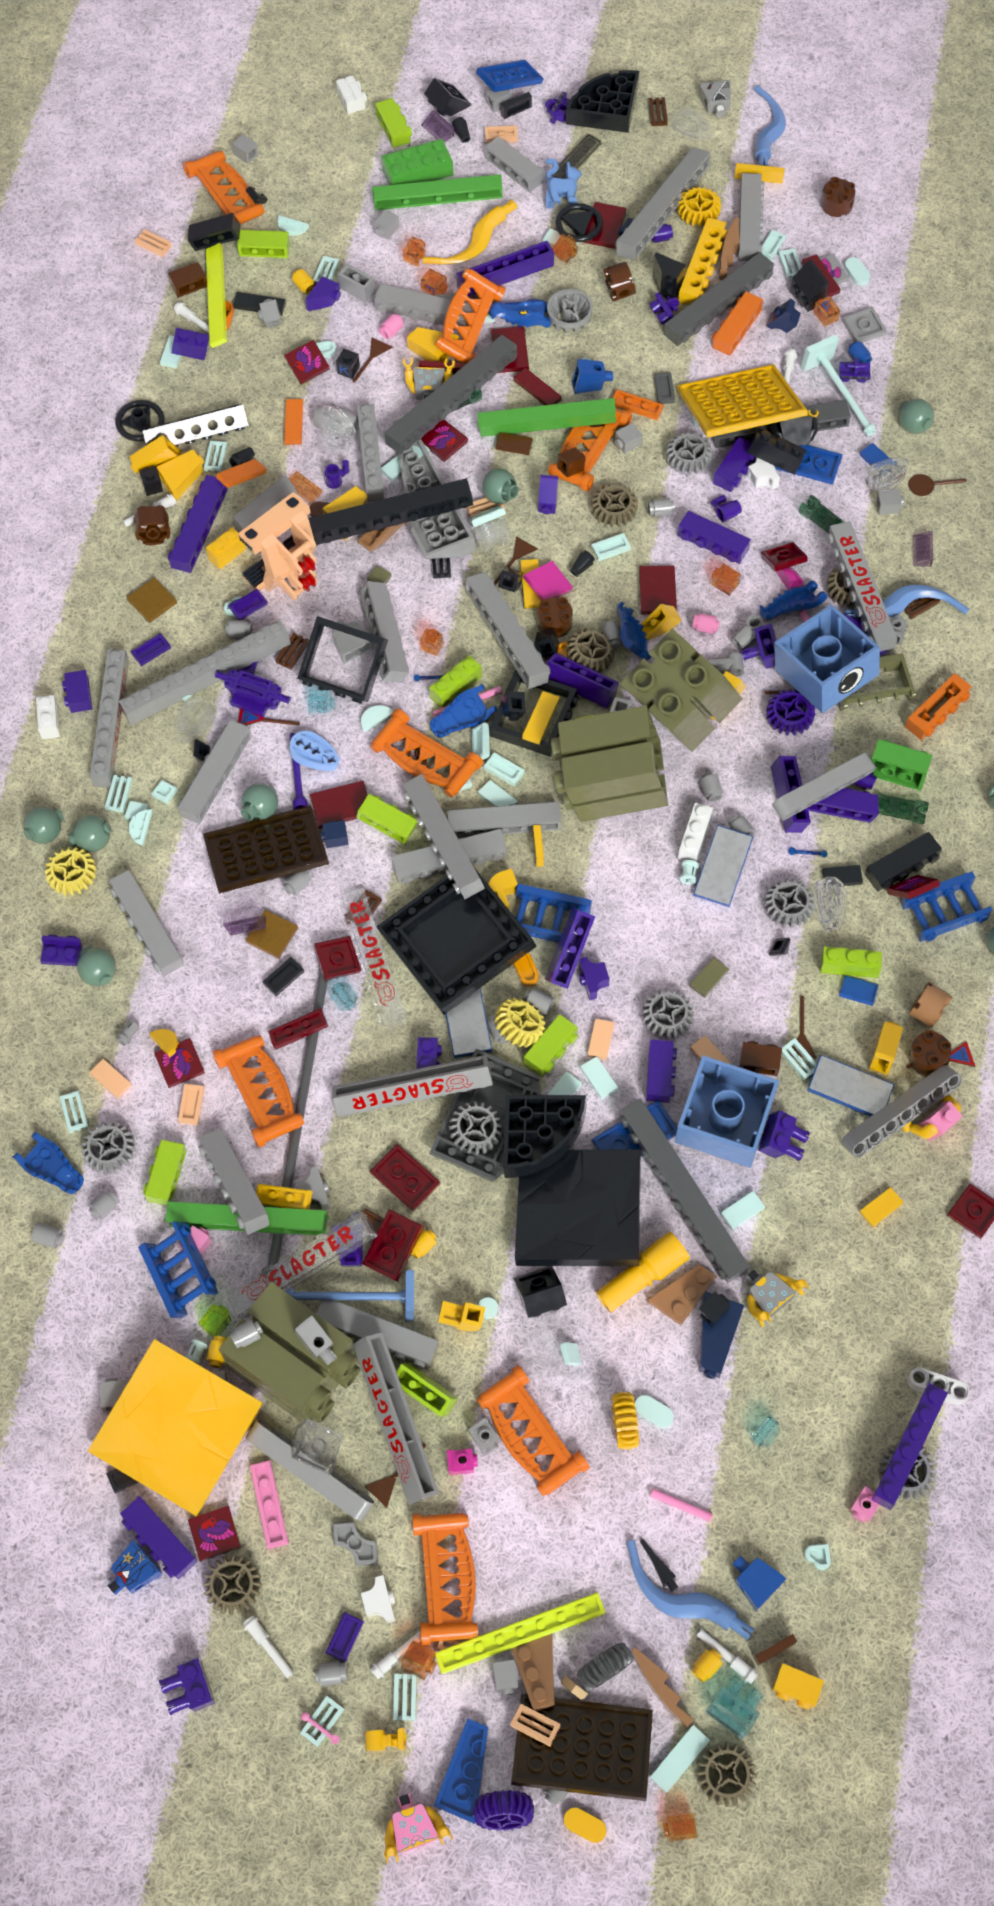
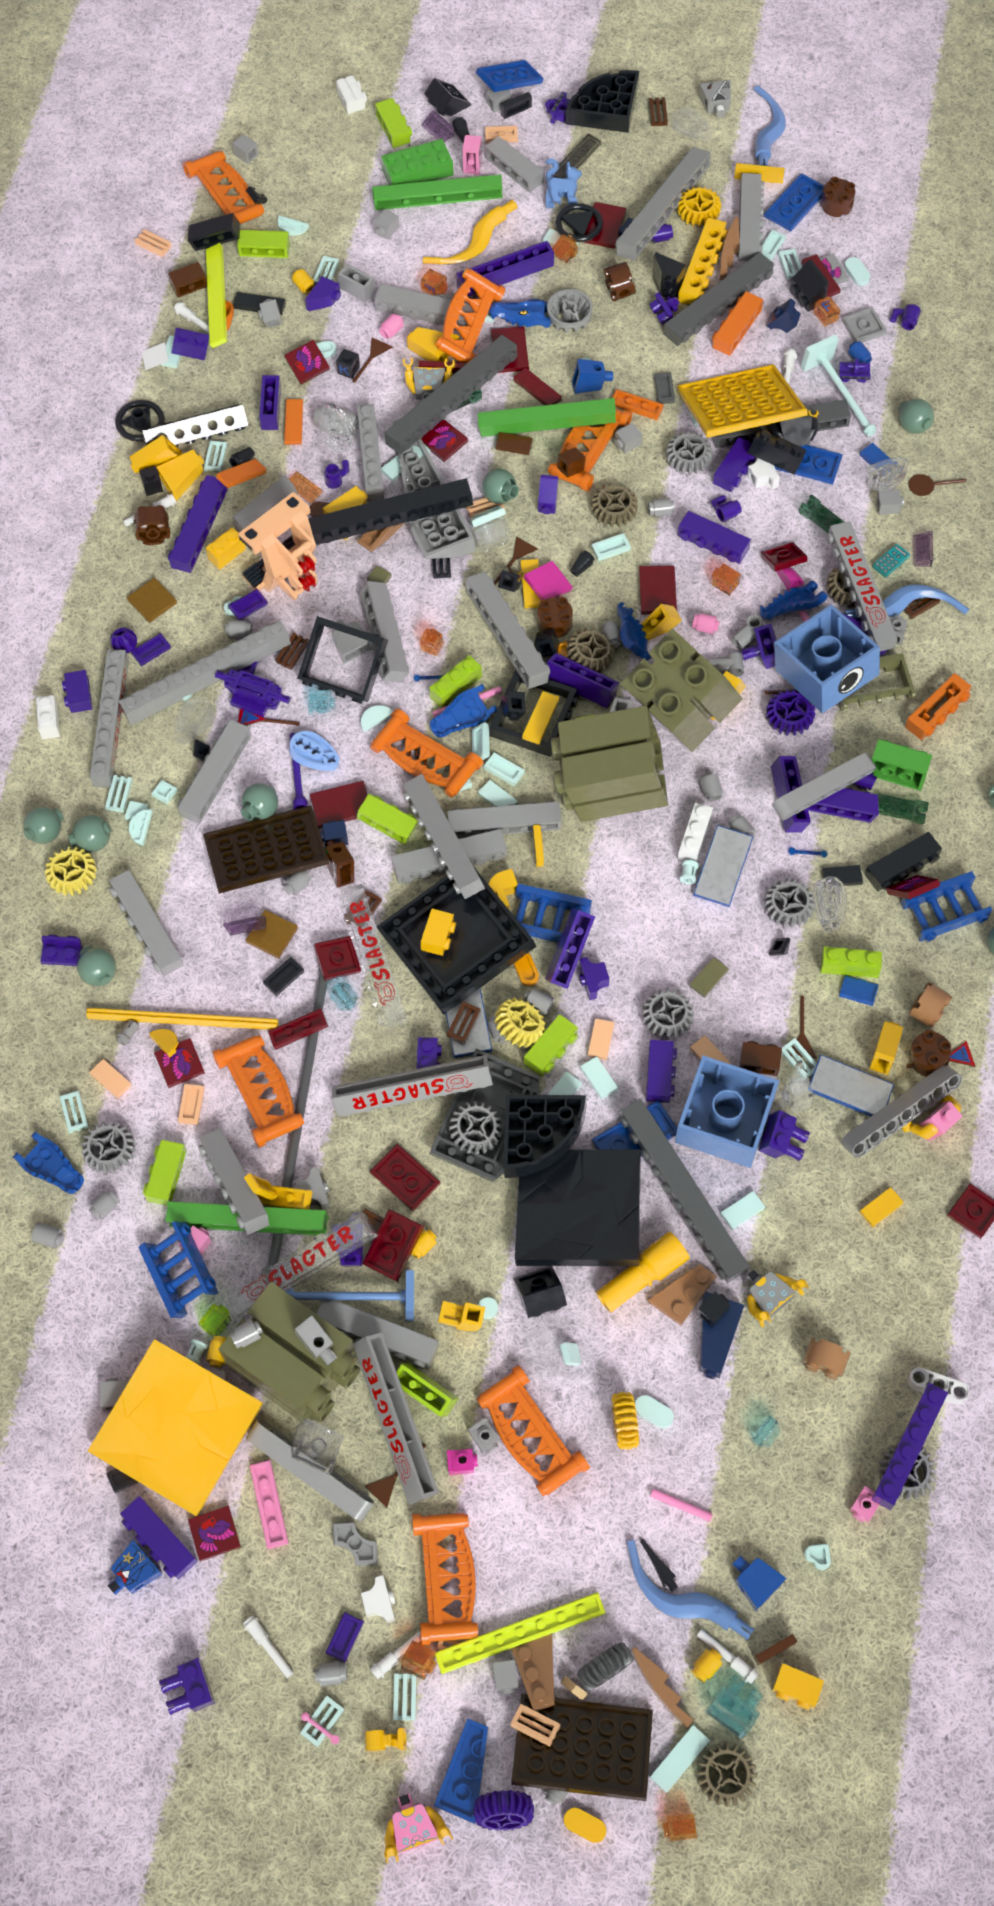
dark tan gear [203,1555,262,1615] -> none
clear orange brick [403,237,426,267] -> none
none -> yellow axle [86,1007,279,1030]
none -> dark purple piece [110,627,137,653]
none -> white sticker [142,342,168,370]
none -> yellow tile [244,1173,278,1201]
none -> dark purple brick [259,375,281,430]
none -> reddish brown torso [325,840,354,888]
none -> yellow brick [421,909,456,956]
none -> reddish brown tile [447,1001,481,1044]
none -> bright pink brick [463,135,482,174]
none -> blue tile [764,173,824,232]
none -> clear slope [779,1060,814,1115]
none -> medium nougat brick [803,1337,851,1380]
none -> teal tile [872,544,910,578]
none -> dark purple piece [889,304,921,330]

